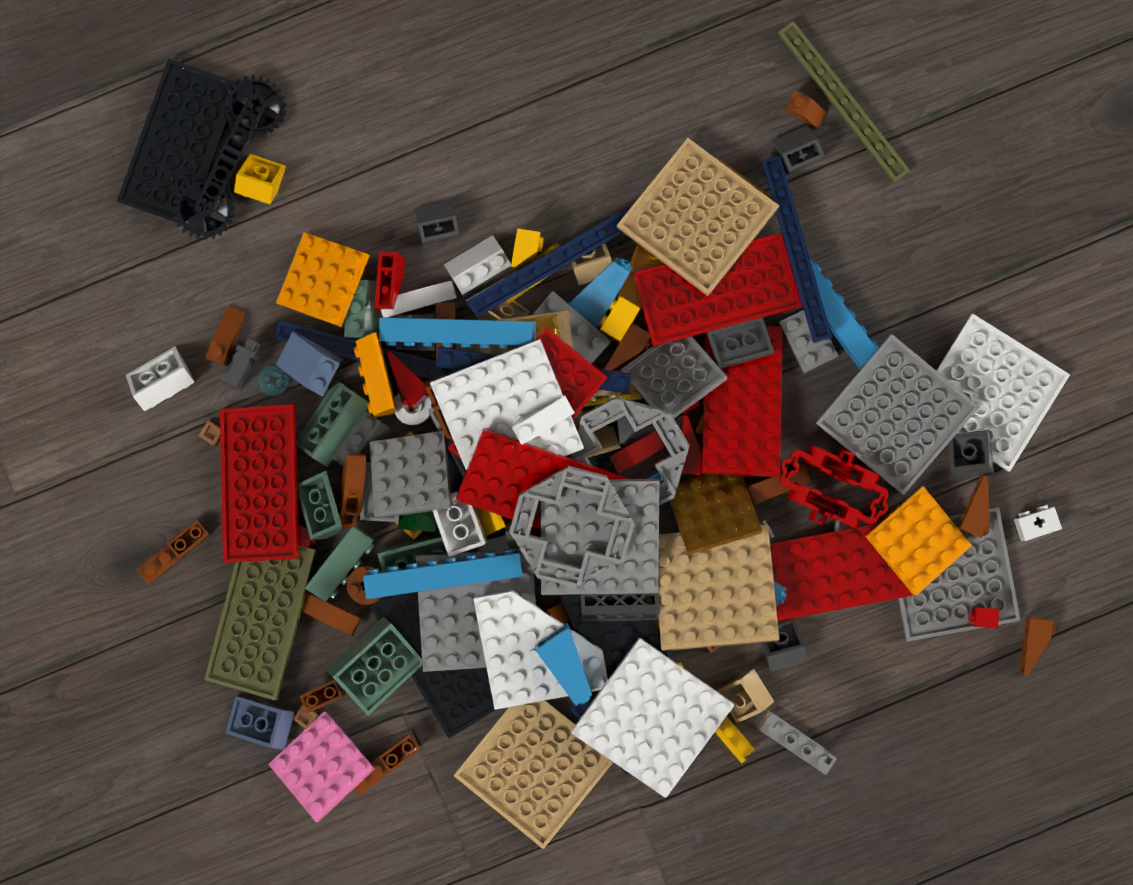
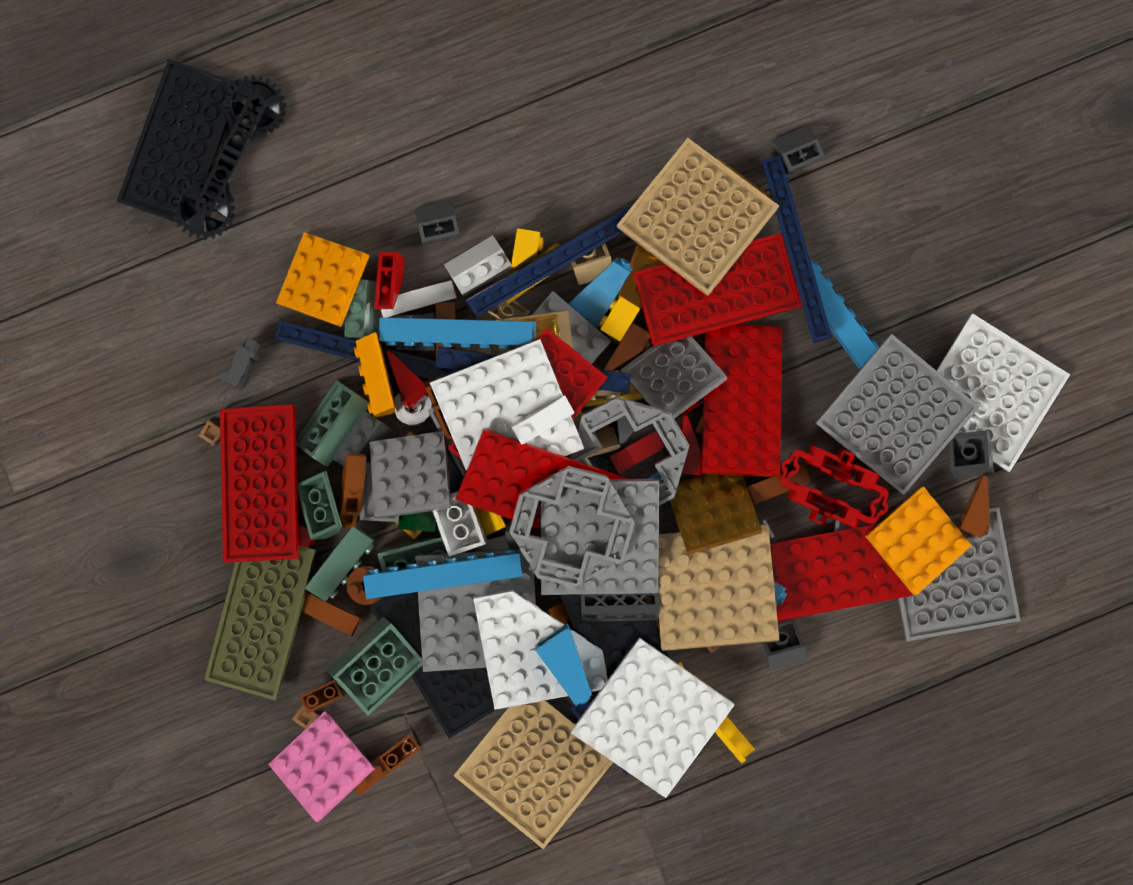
white slope [126,346,195,411] -> none
dark orange slope [136,520,209,585] -> none
dark orange slope [205,306,246,366] -> none
sand blue slope [225,696,294,749] -> none
yellow slope [234,154,286,204] -> none
clear light blue gear [258,366,289,396] -> none
sand blue slope [276,331,344,396] -> none
dark grey plate [707,317,774,369] -> none
tan slope [716,669,774,724] -> none
light grey window [753,709,837,775] -> none
olive plate [778,21,910,183] -> none
light grey plate [778,310,838,373] -> none
dark orange slope [784,90,826,129] -> none
red brick [968,606,1000,629] -> none
white brick [1014,505,1062,541] -> none
dark orange slope [1019,617,1055,676] -> none

